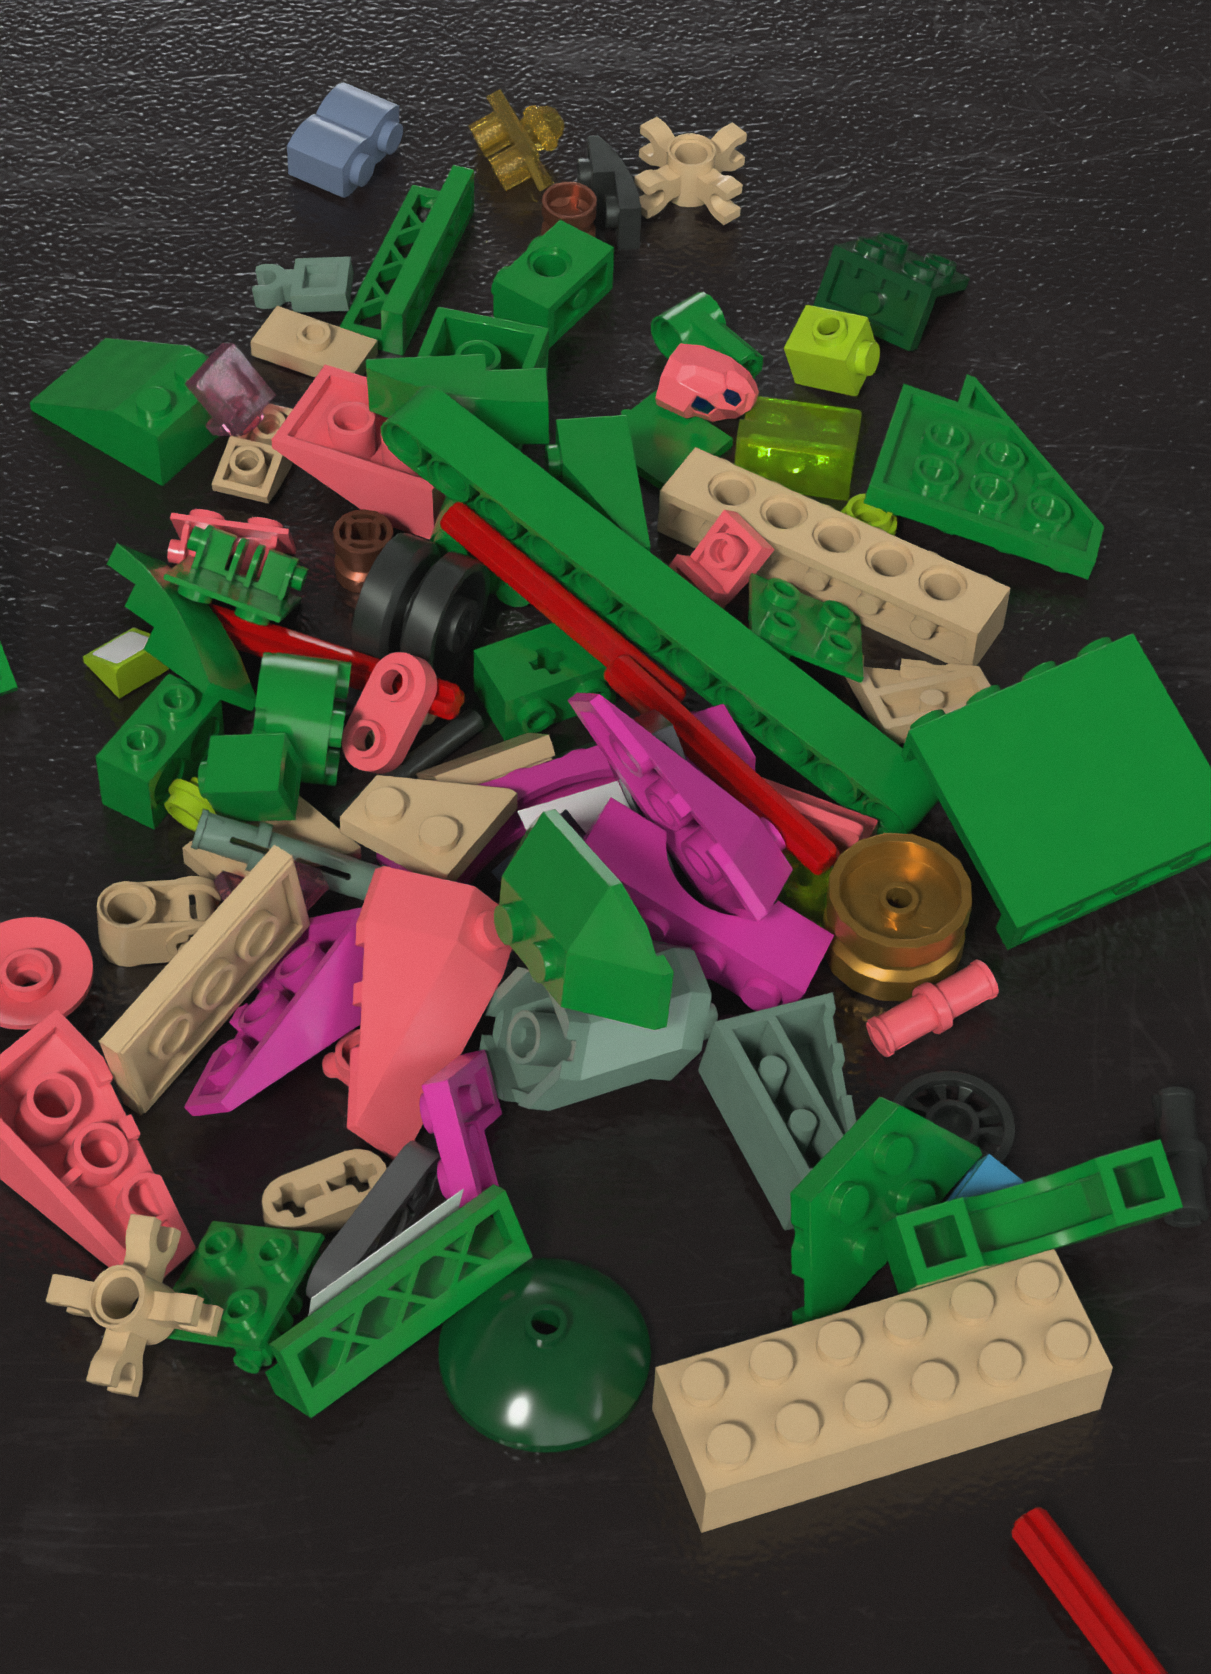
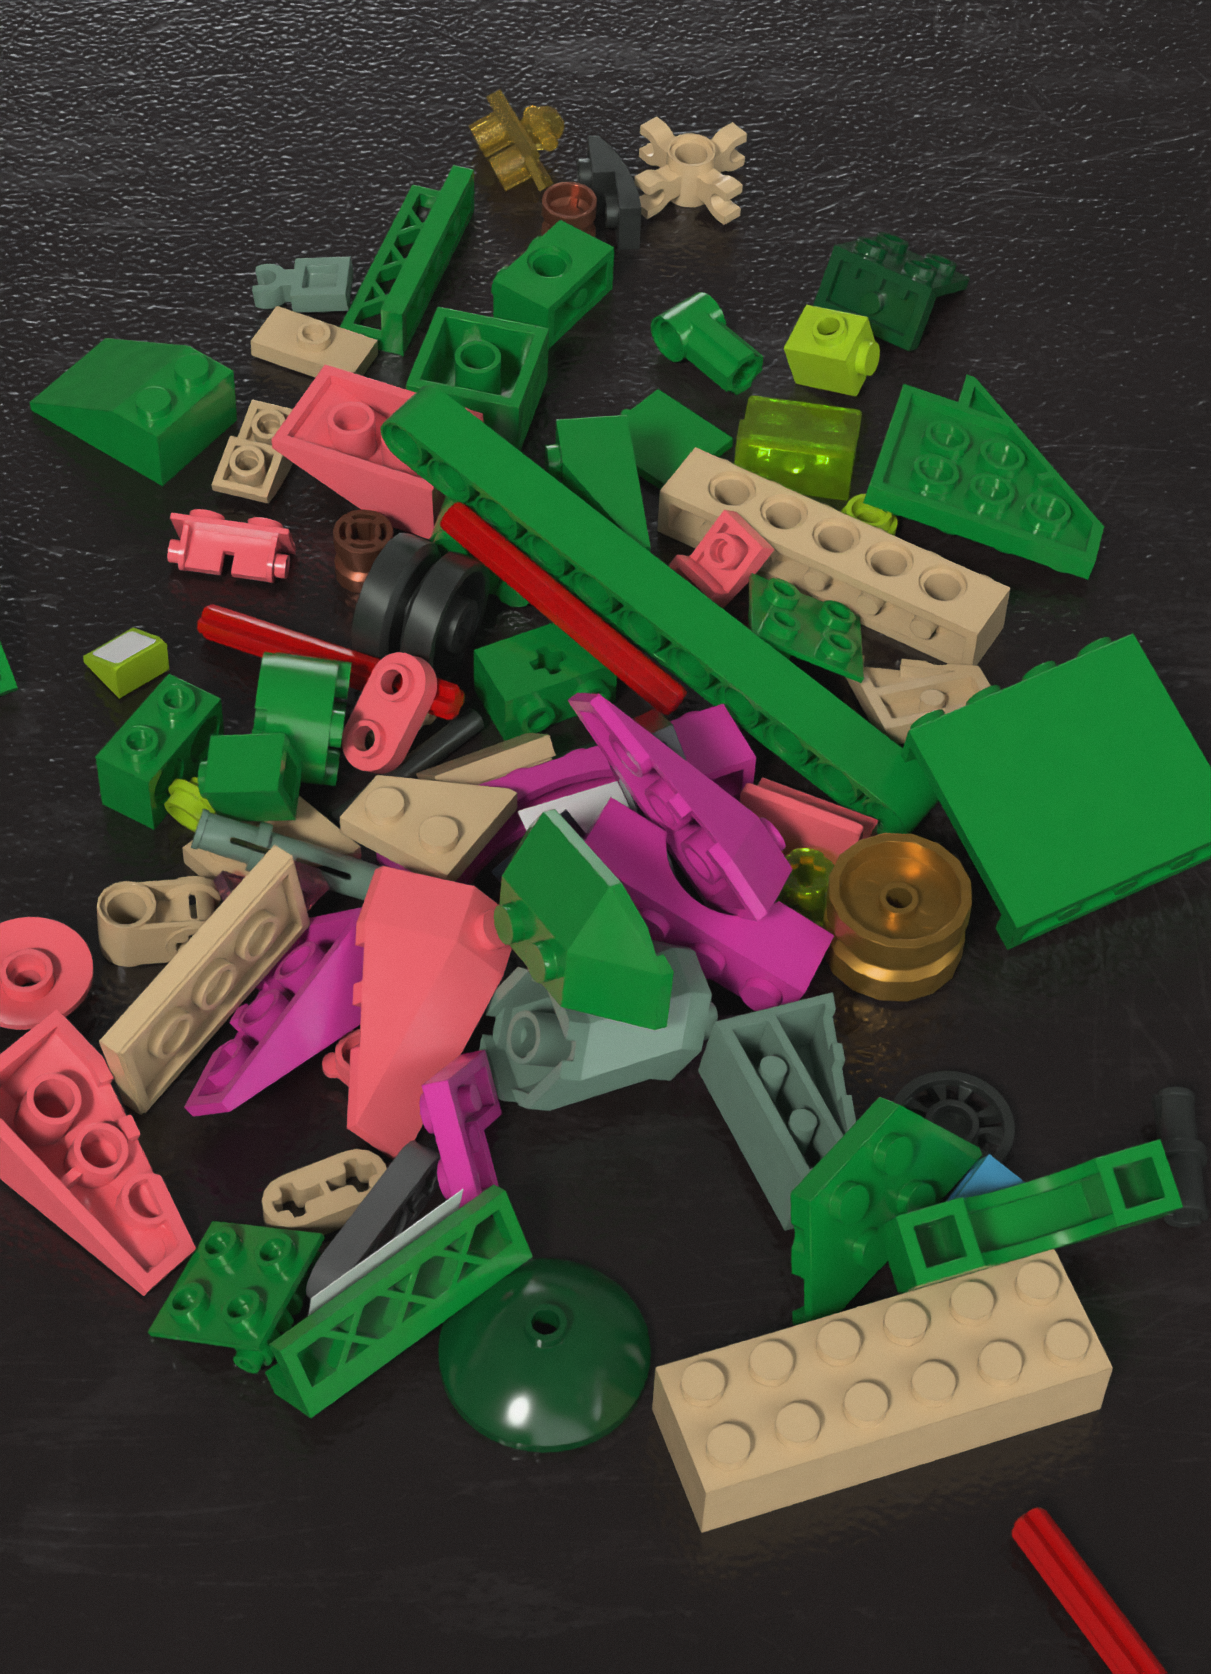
tan pin [45,1214,224,1397] -> none
green slope [107,543,256,711] -> none
green hinge [163,525,309,626] -> none
clear pink bracket [185,343,276,436] -> none
sand blue brick [287,82,403,198] -> none
green slope [366,354,549,444] -> none
red axle [604,655,840,875] -> none
coral rock [655,343,759,422] -> none
coral pin [866,959,999,1057] -> none

